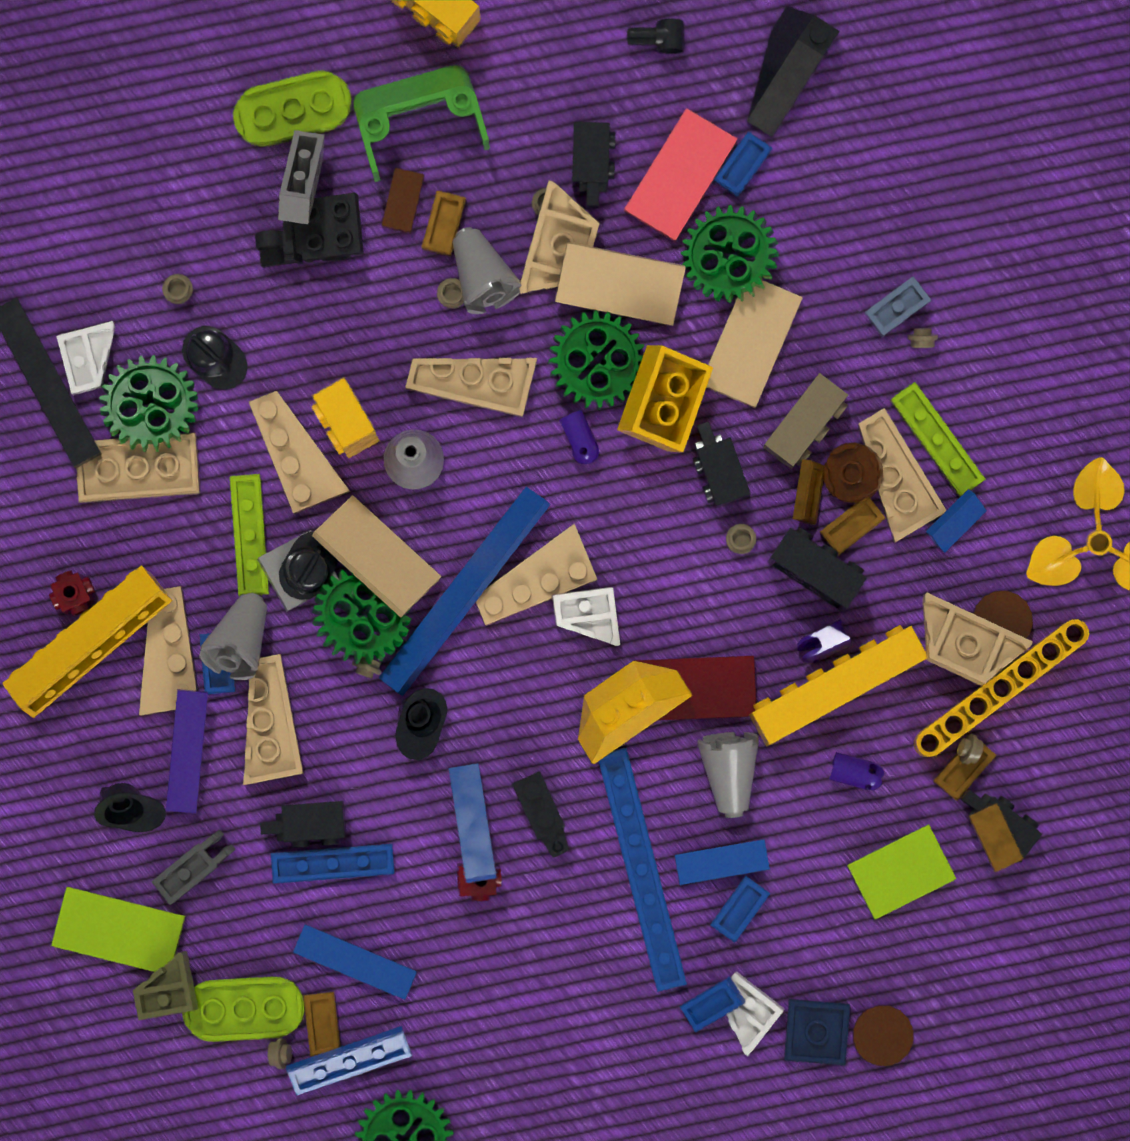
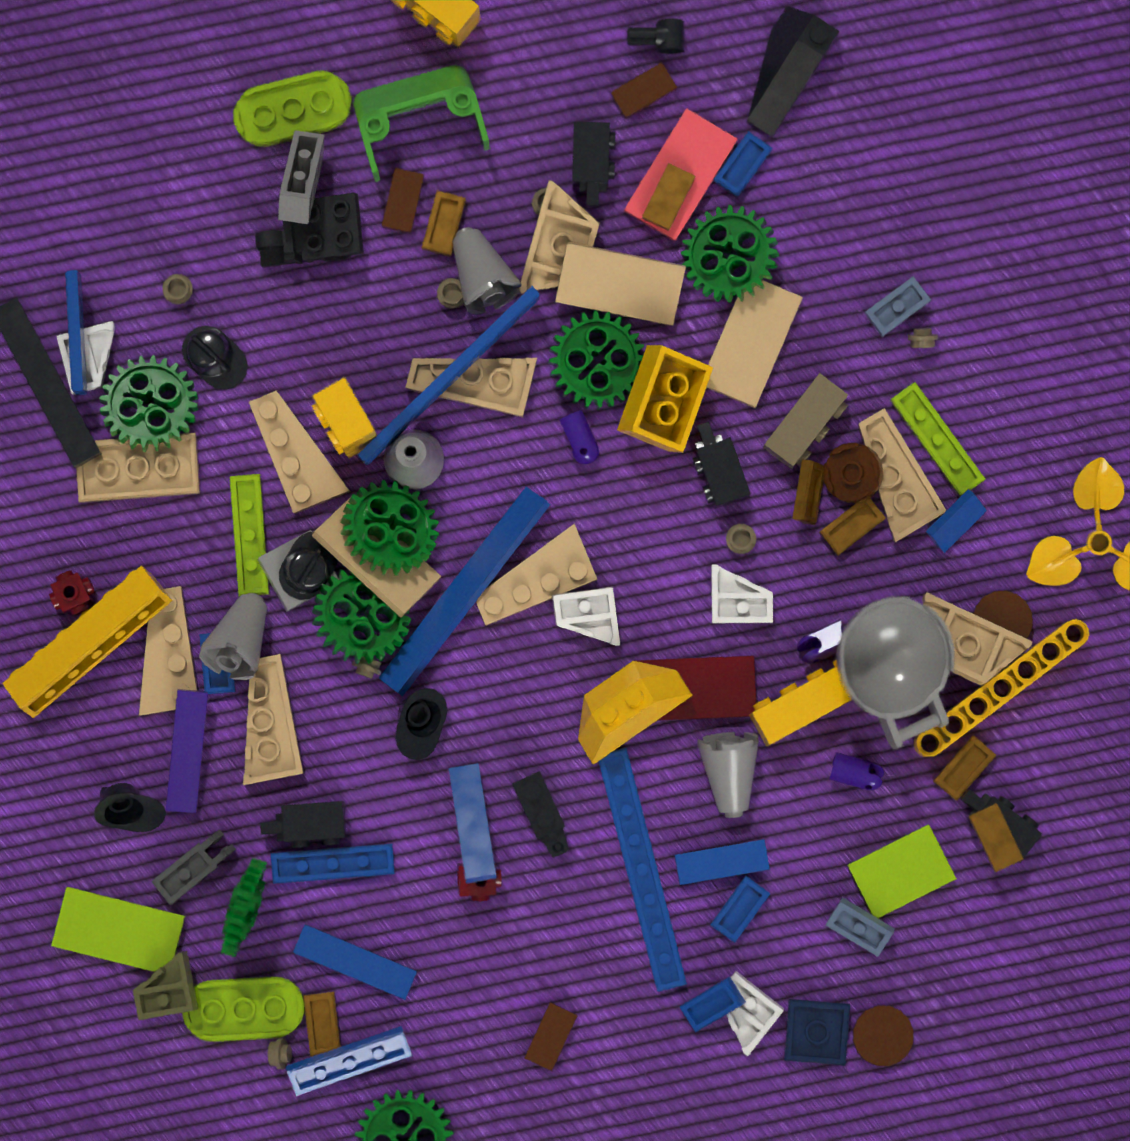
black brick [767,527,867,613] -> none
dark tan plate [957,734,983,764] -> none
none -> blue tile [65,270,87,395]
none -> green gear [221,858,267,957]
none -> green gear [340,480,439,576]
none -> blue tile [358,286,540,465]
none -> reddish brown tile [524,1002,578,1071]
none -> reddish brown tile [610,62,677,119]
none -> pearl gold tile [642,163,695,231]
none -> white wing [711,564,773,624]
none -> sand blue plate [826,897,895,956]
none -> light grey windscreen [837,597,954,750]

